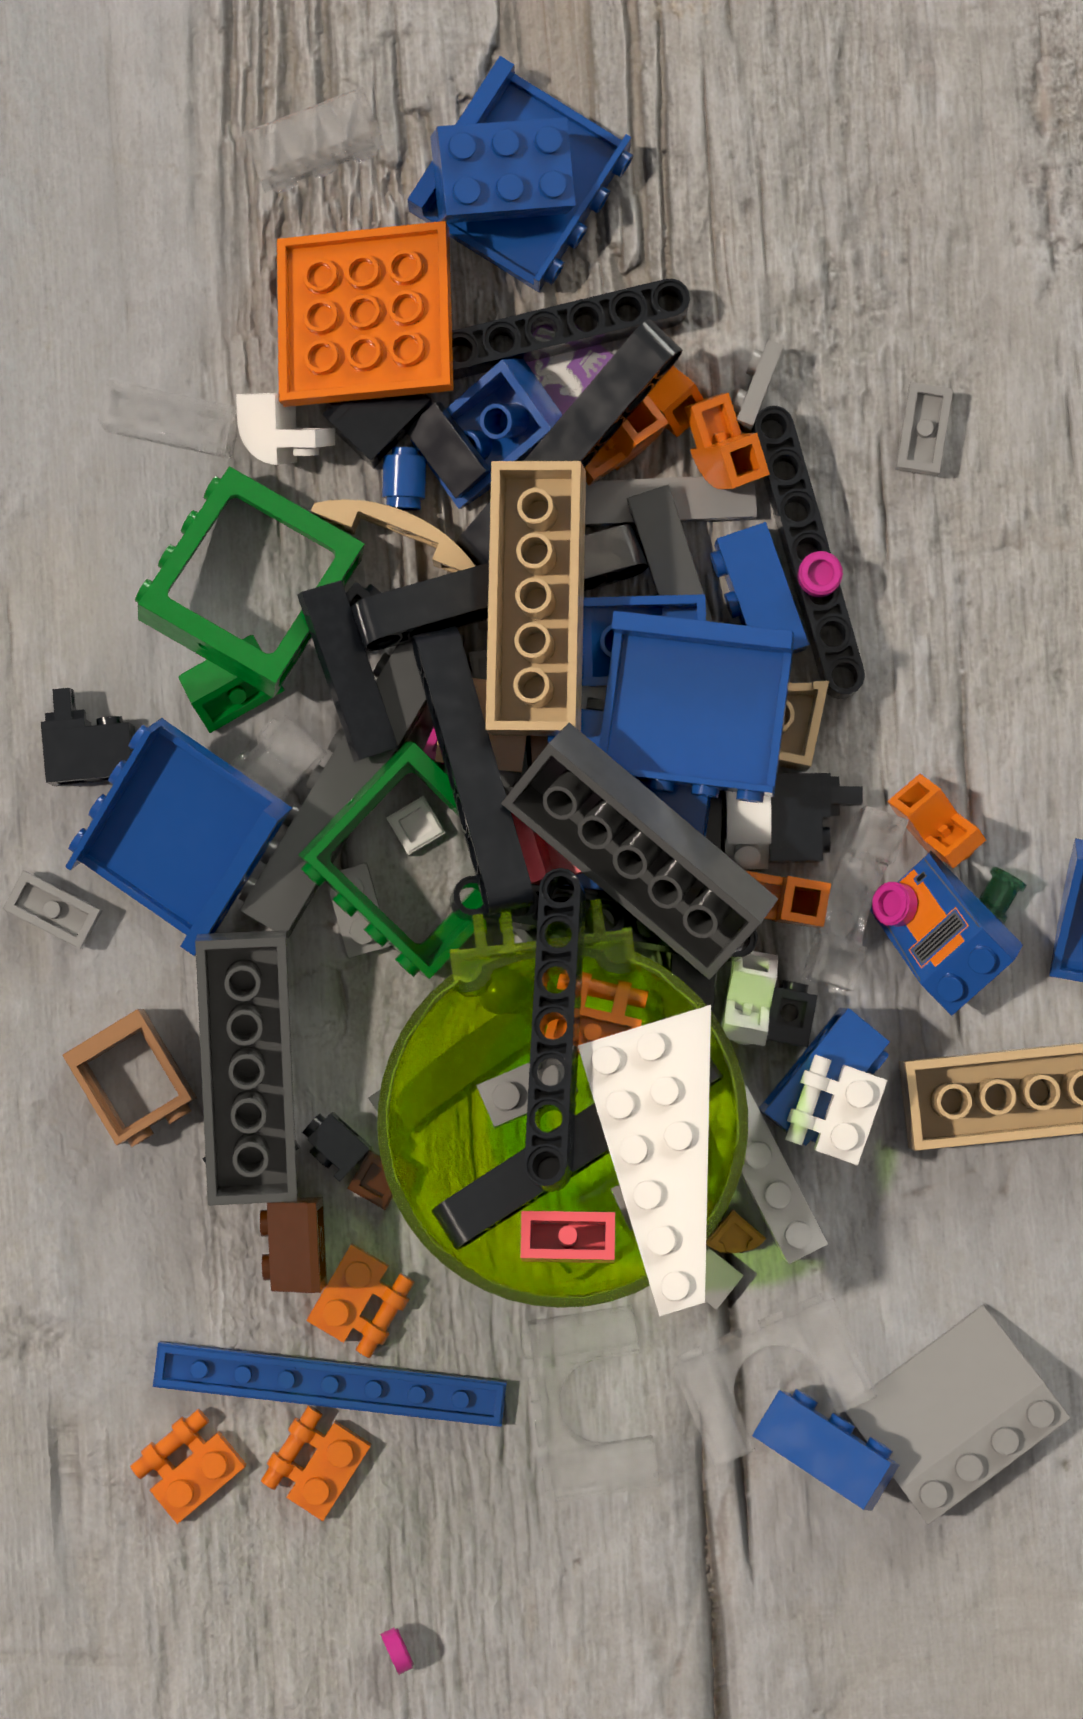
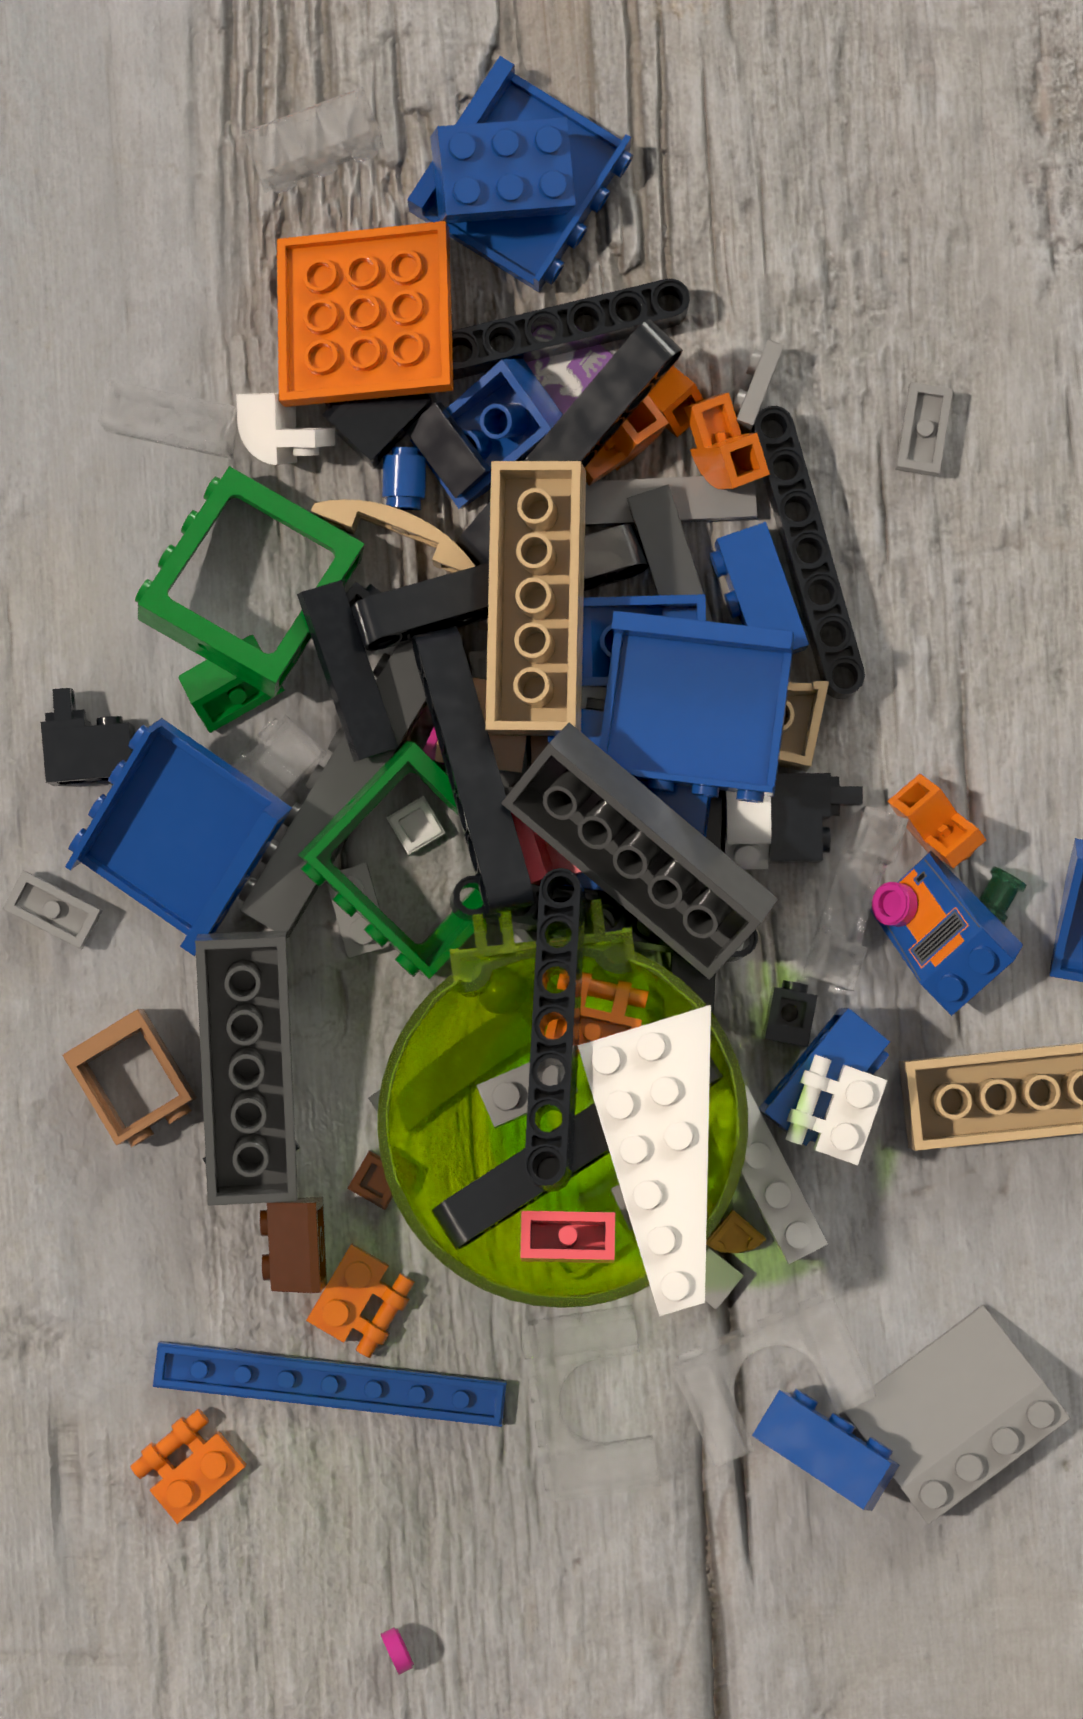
orange plate [261,1405,372,1521] -> none
black brick [302,1112,372,1182] -> none
brick [720,948,778,1046] -> none
orange brick [745,870,831,928] -> none
dark pink tile [798,551,843,597] -> none

